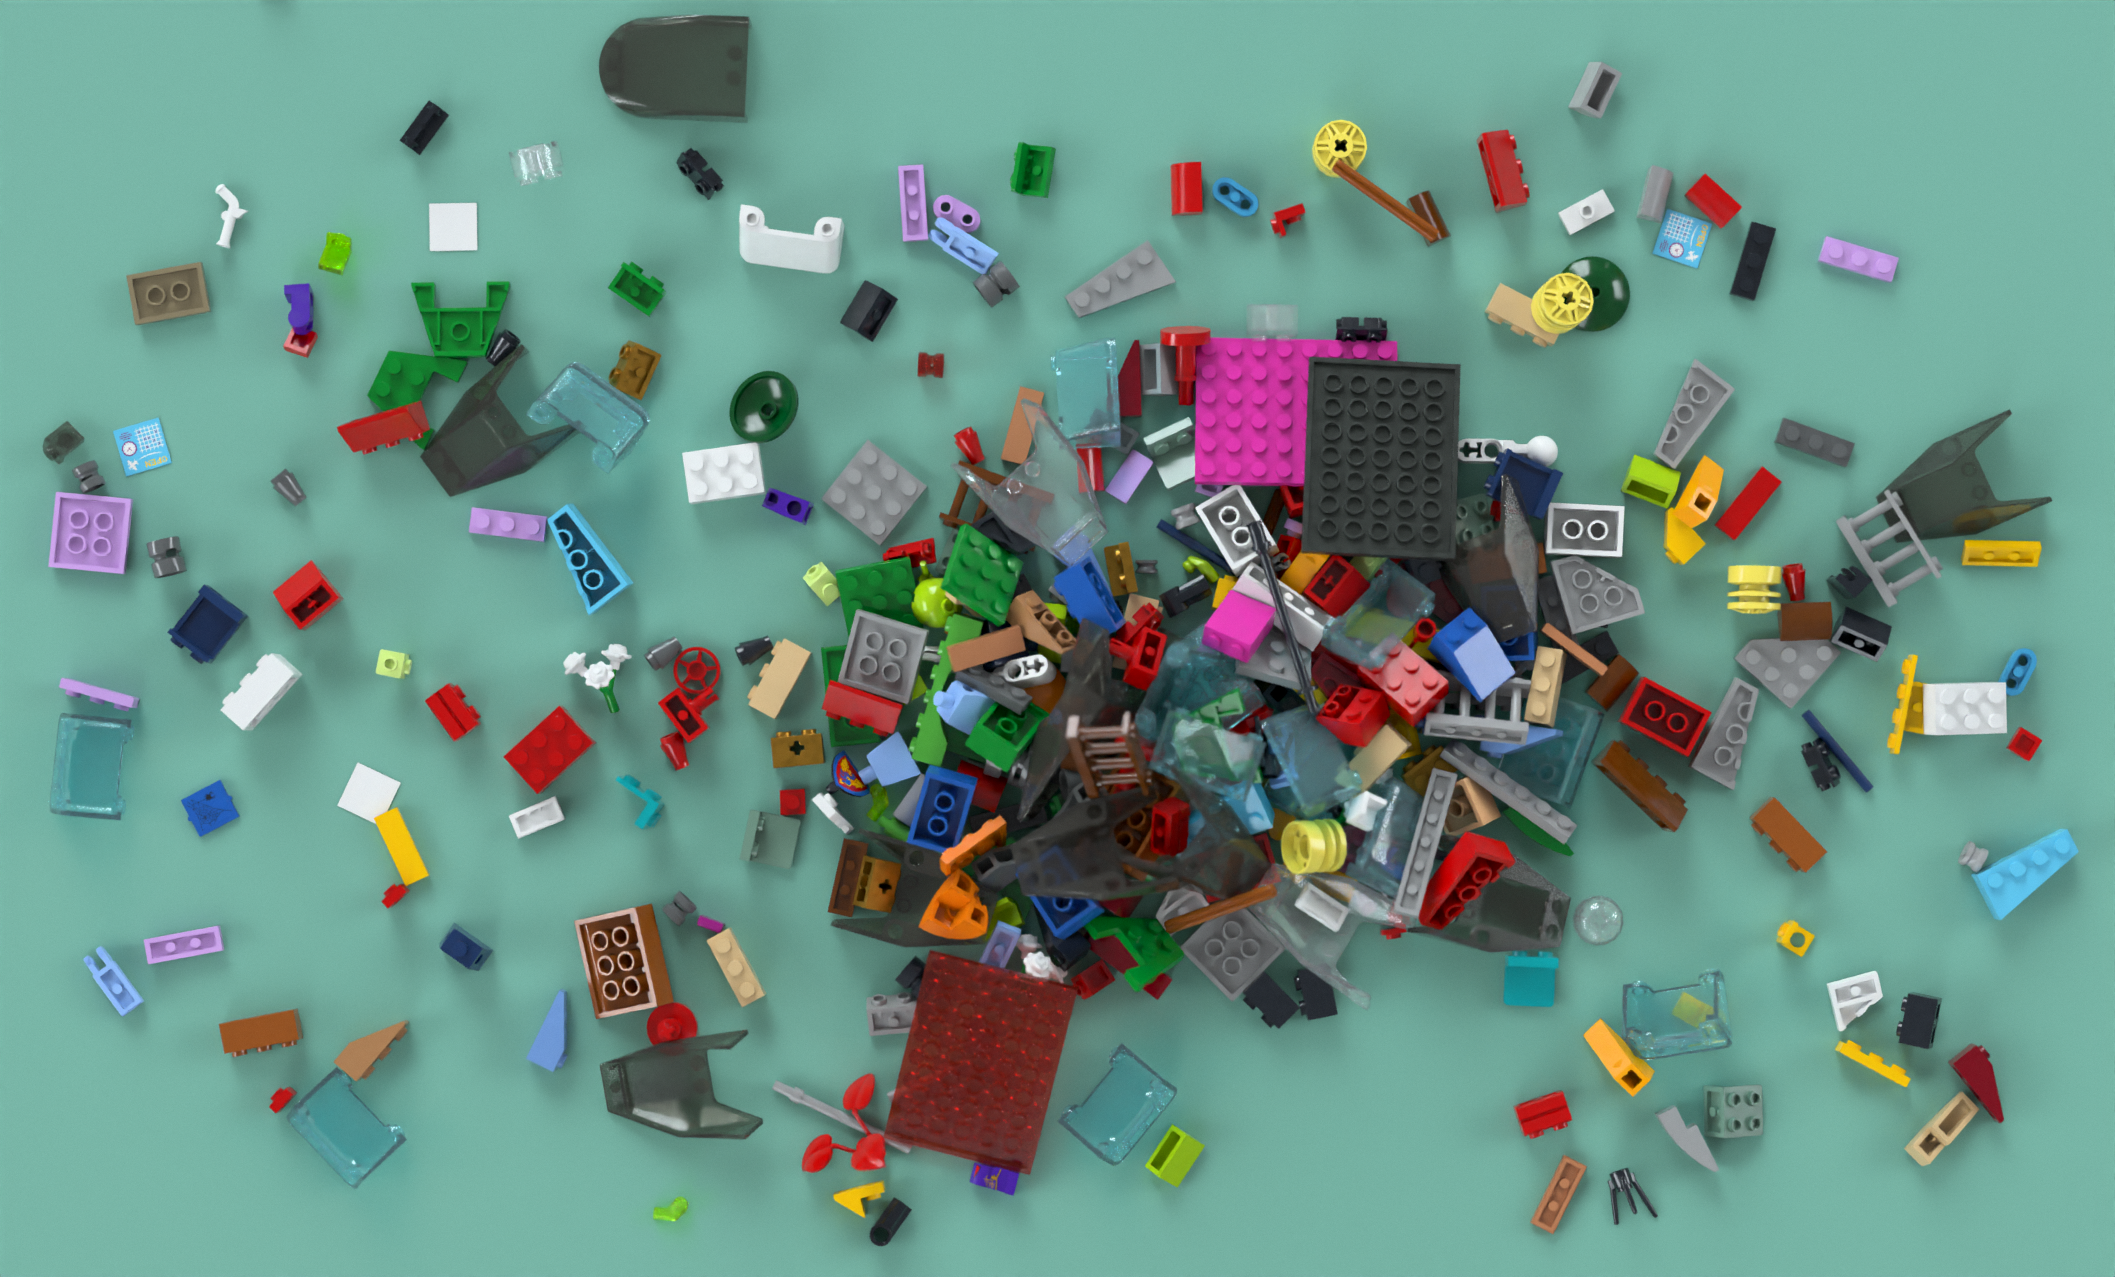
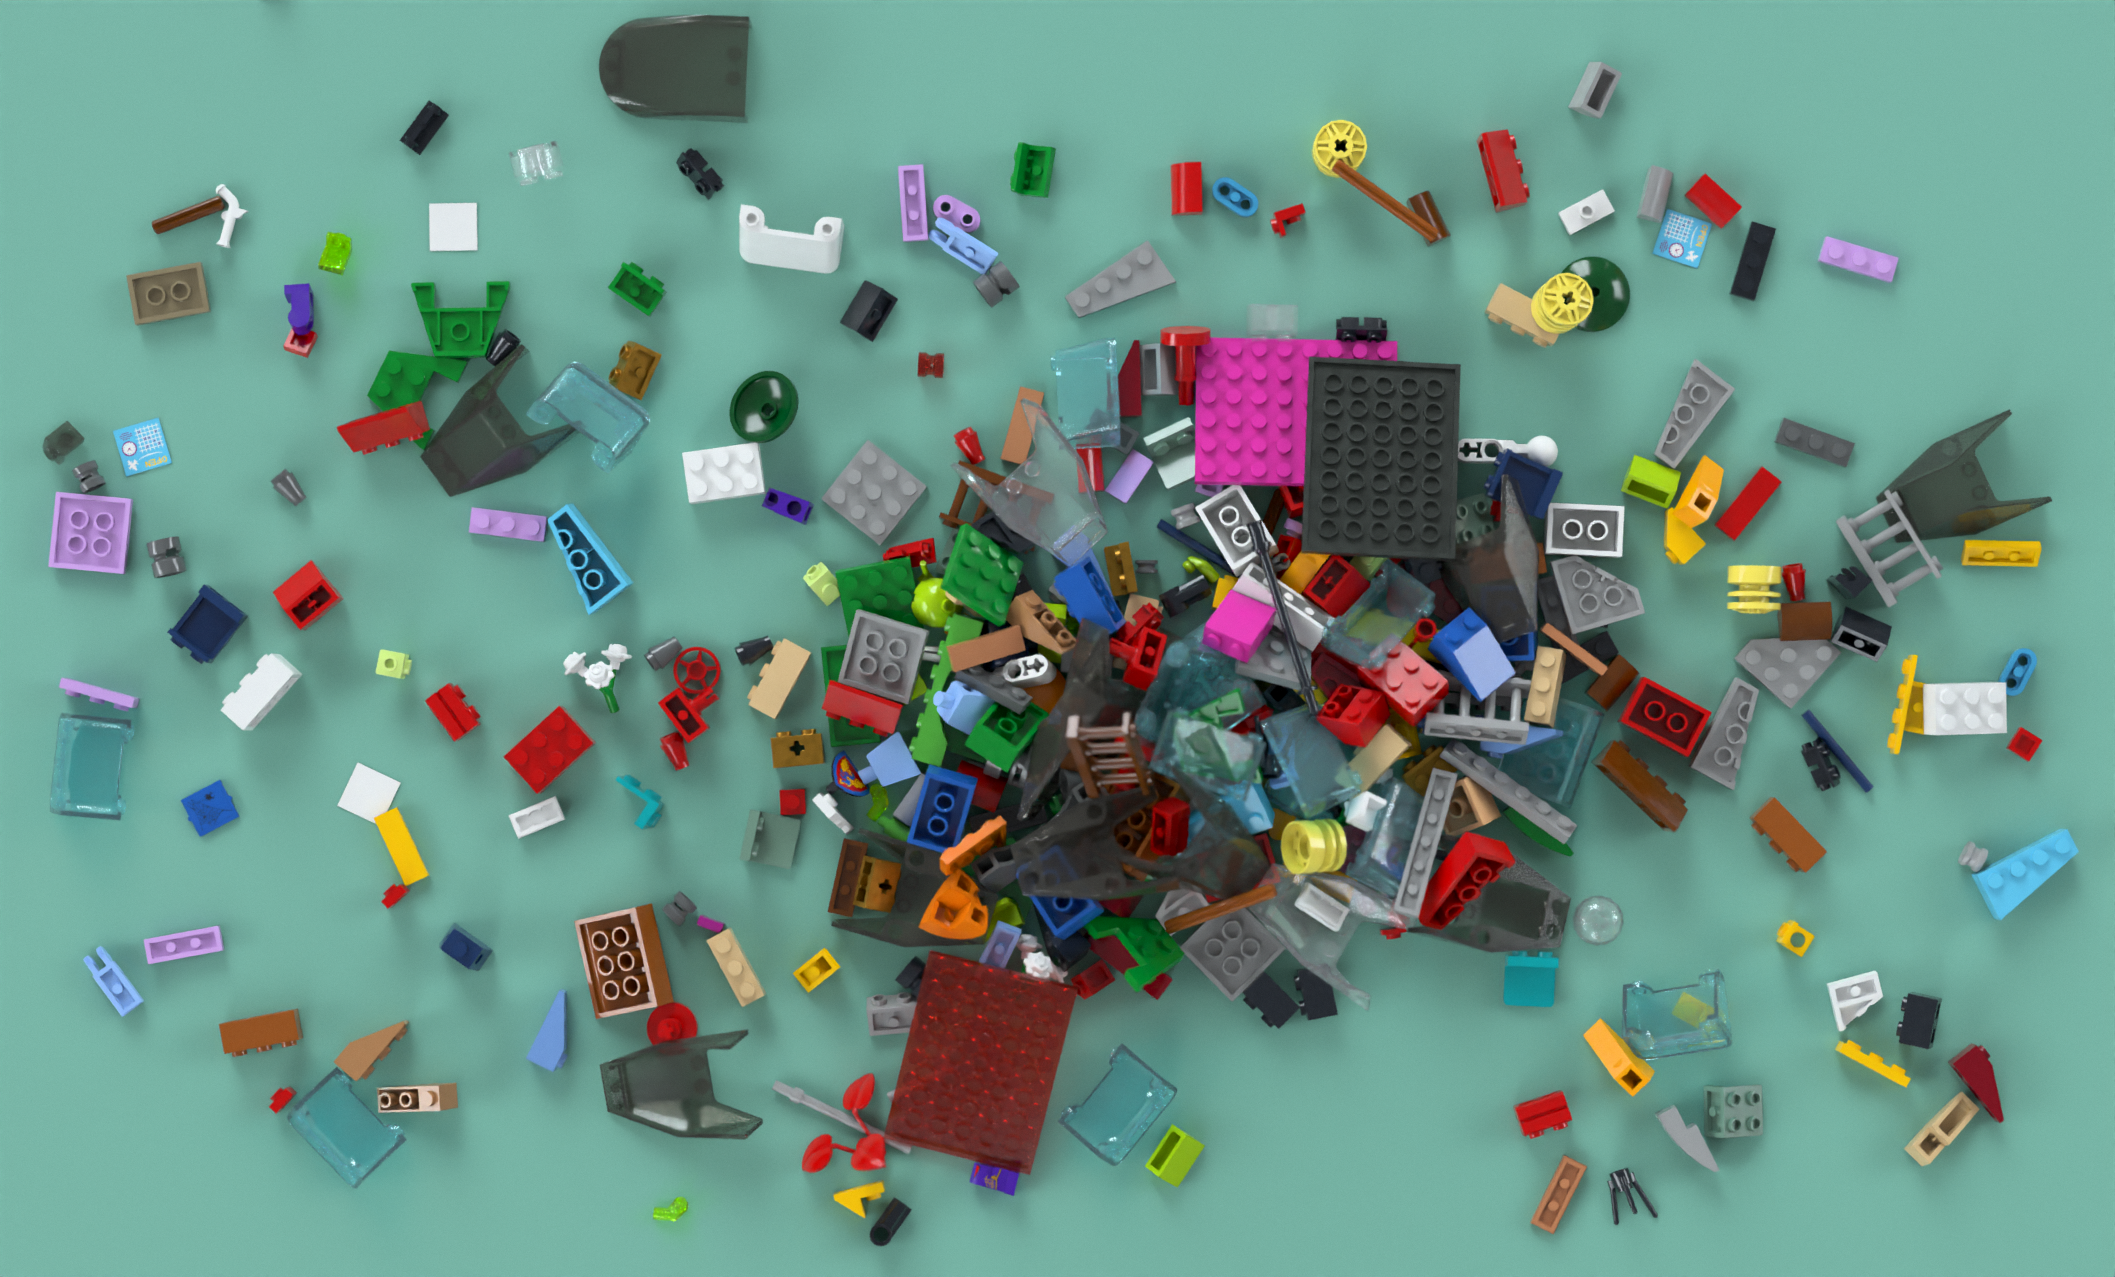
none -> reddish brown axle [152,196,225,234]
none -> medium nougat slope [377,1083,458,1113]
none -> yellow slope [793,948,840,993]

